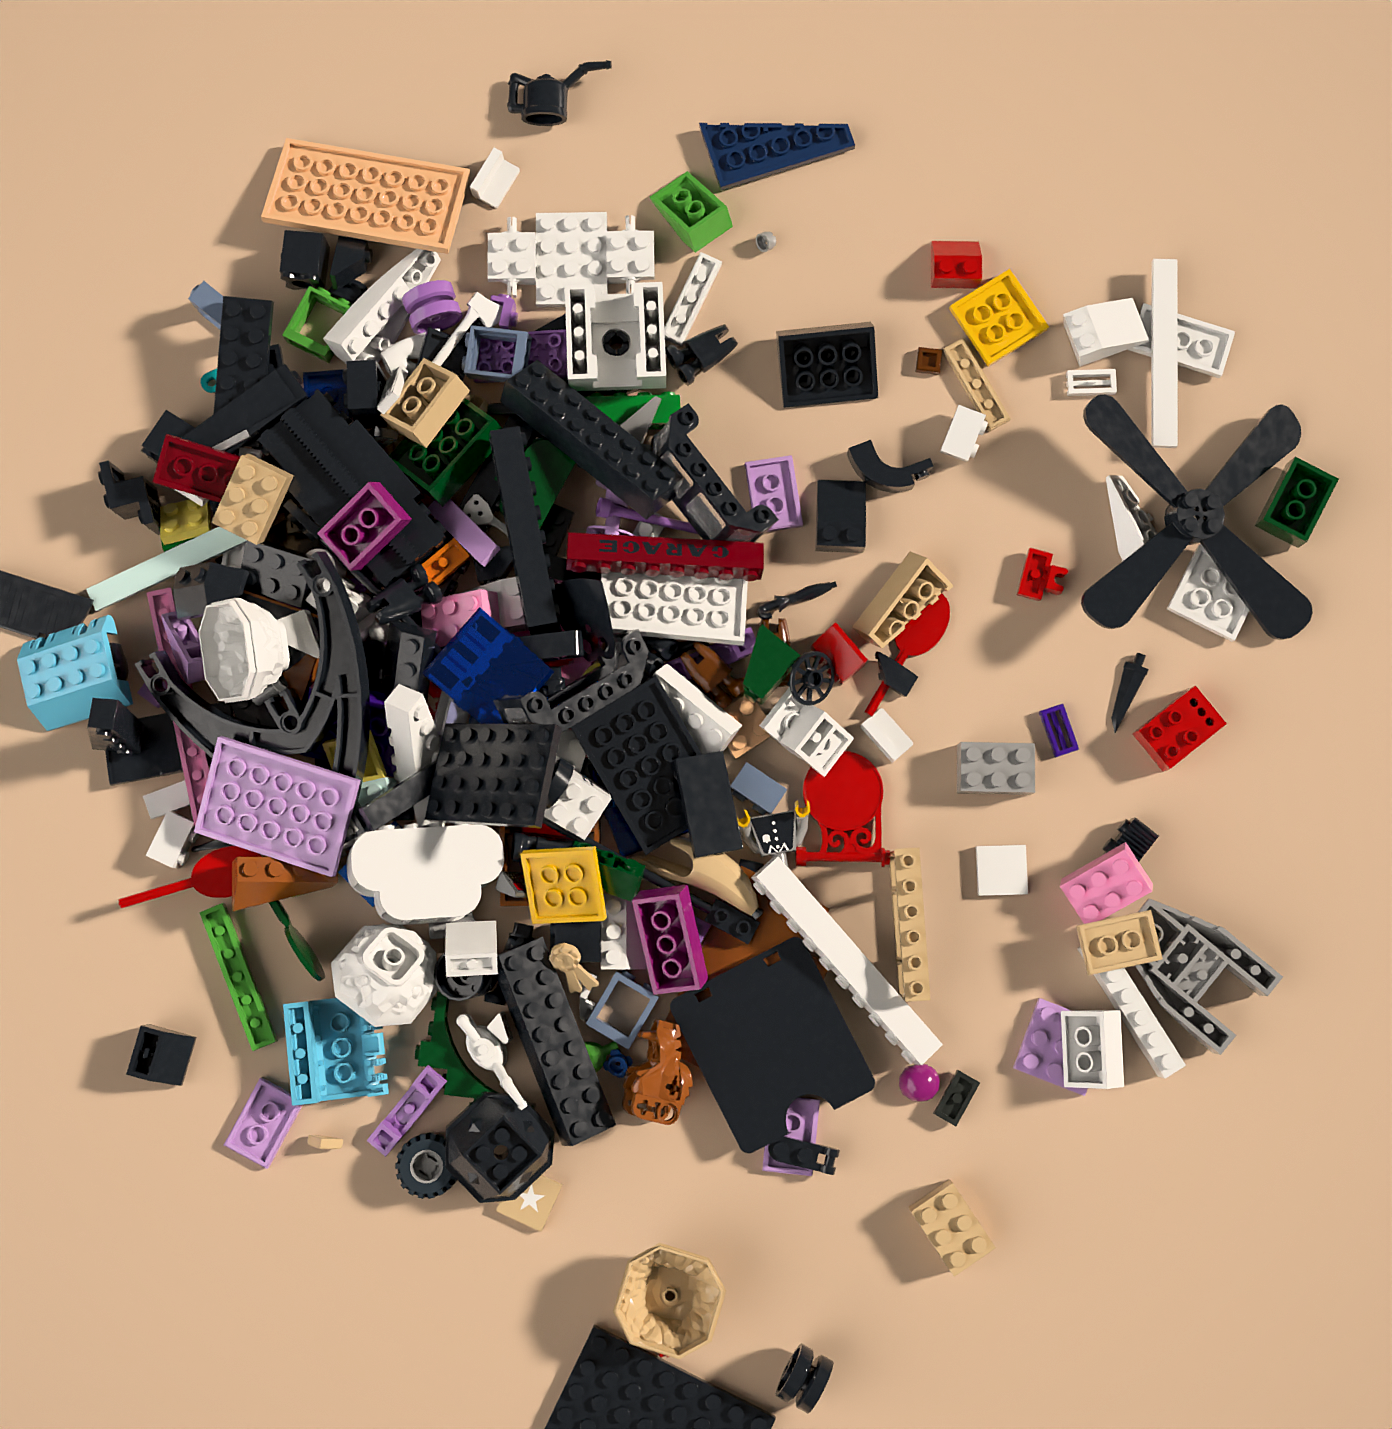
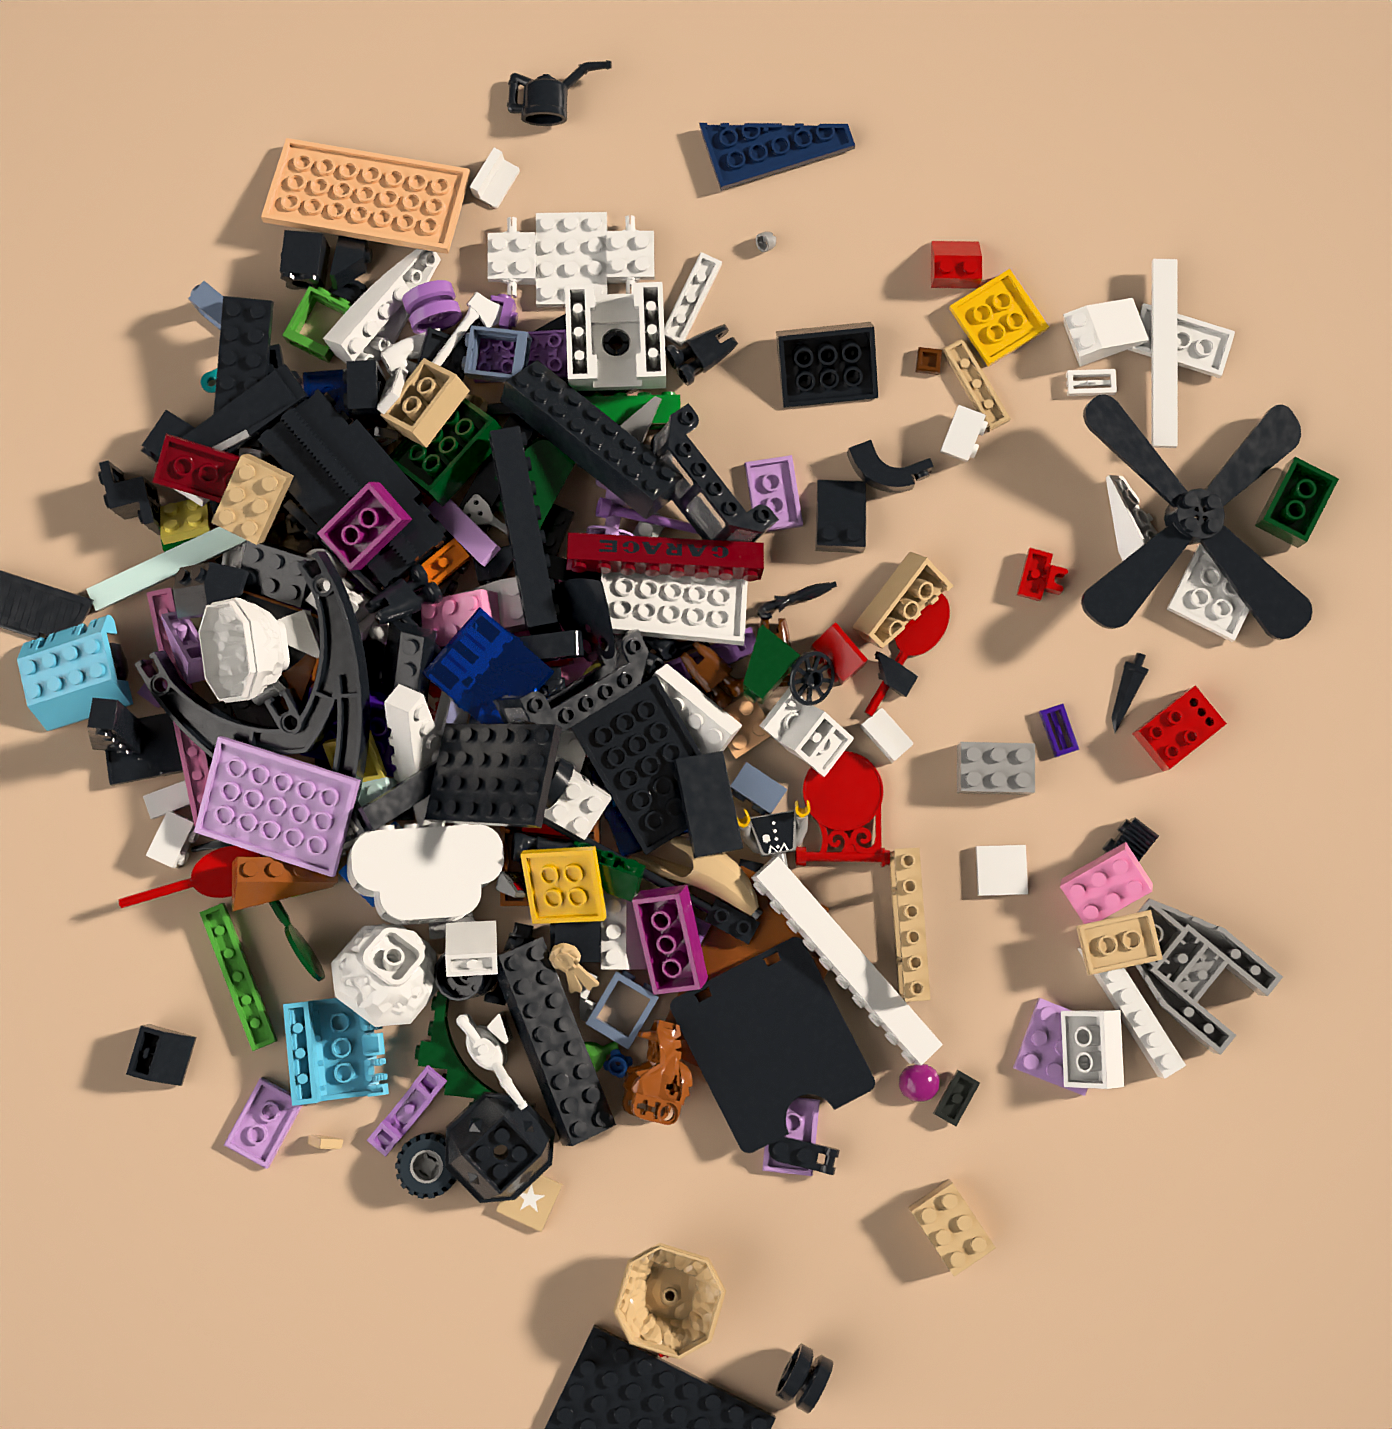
bright green slope [650,171,733,253] -> none

